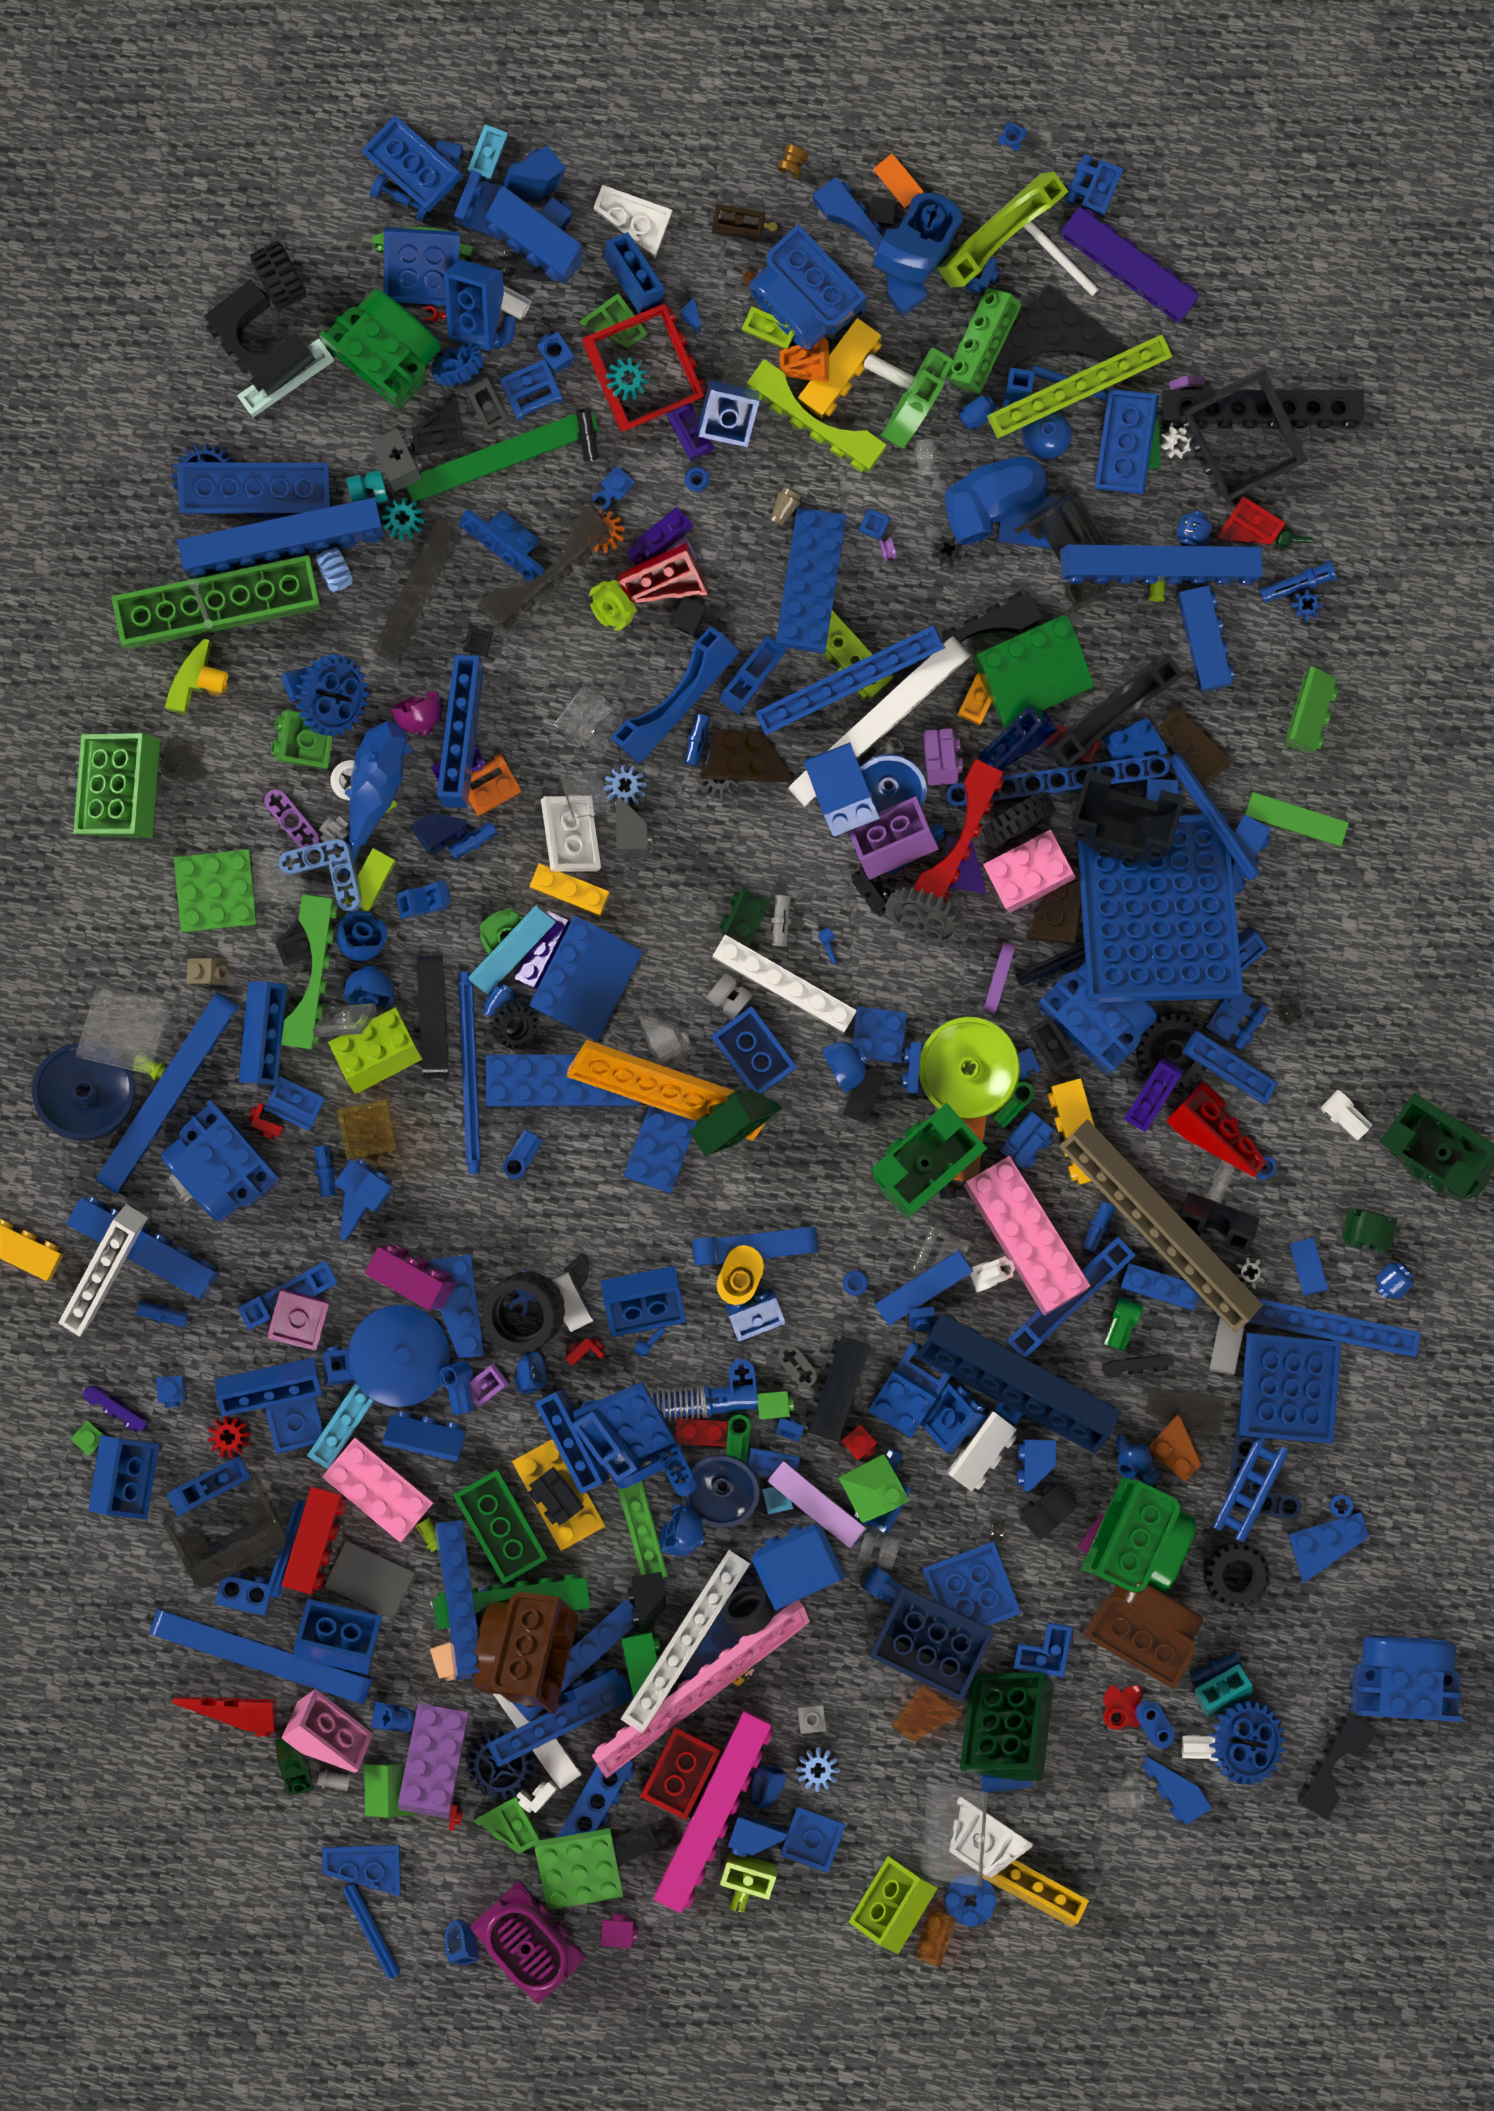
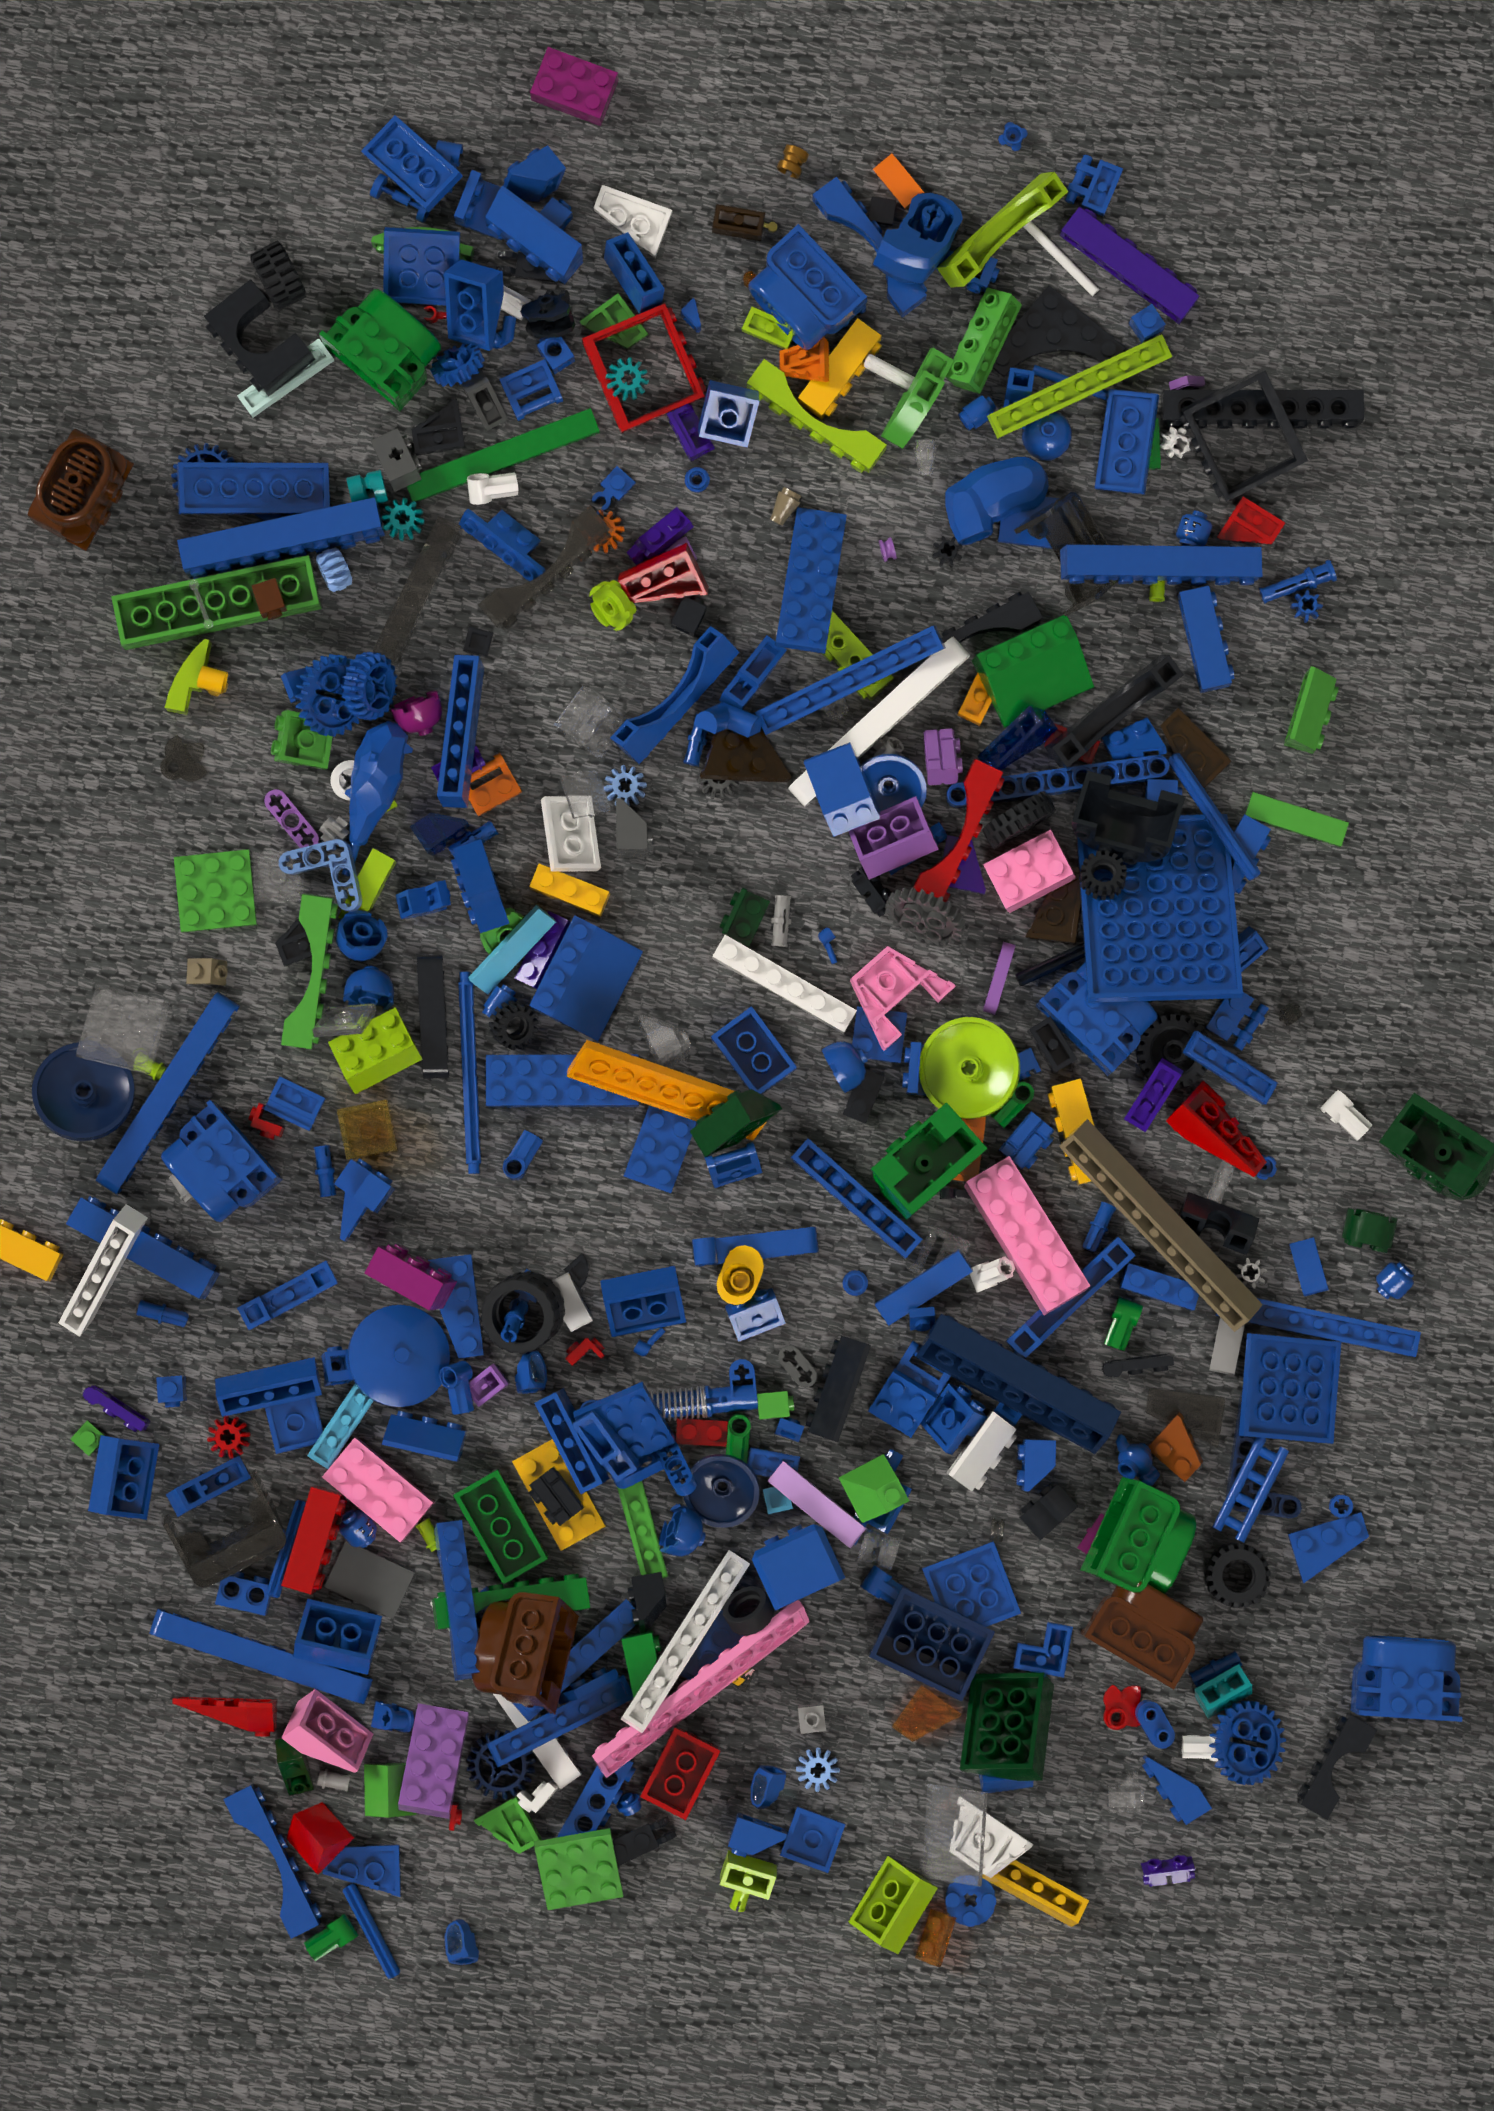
bright green slope [73,733,160,838] -> none
blue brick [239,982,287,1085] -> none
plate [267,1288,330,1351] -> none
light nougat brick [430,1642,455,1681] -> none
medium azure plate [467,125,509,181] -> none
magenta brick [470,1881,586,2005] -> none
black pin [575,408,599,461] -> none
magenta brick [601,1914,638,1948] -> none
dark pink brick [653,1708,774,1913] -> none
light grey wheel [706,973,754,1020] -> none
red brick [841,1424,877,1460] -> none
blue tile [858,508,891,540] -> none
dark green hand [1276,531,1313,548] -> none
none -> reddish brown brick [28,429,134,551]
none -> blue arch [223,1783,322,1939]
none -> reddish brown brick [251,578,287,620]
none -> red slope [286,1802,354,1875]
none -> green piece [304,1914,359,1961]
none -> blue head [339,1509,377,1548]
none -> blue gear [341,652,398,720]
none -> blue brick [451,839,509,933]
none -> white piece [467,472,518,505]
none -> blue pin [501,1299,528,1342]
none -> black hinge [520,290,576,338]
none -> magenta brick [530,47,619,126]
none -> blue plate [617,1793,642,1816]
none -> blue brick [694,702,762,738]
none -> blue plate [705,1142,762,1188]
none -> blue brick [791,1138,923,1259]
none -> bright pink wing [850,946,956,1051]
none -> black tyre [1080,851,1127,900]
none -> blue brick [1129,304,1166,343]
none -> dark purple hinge [1141,1855,1195,1887]

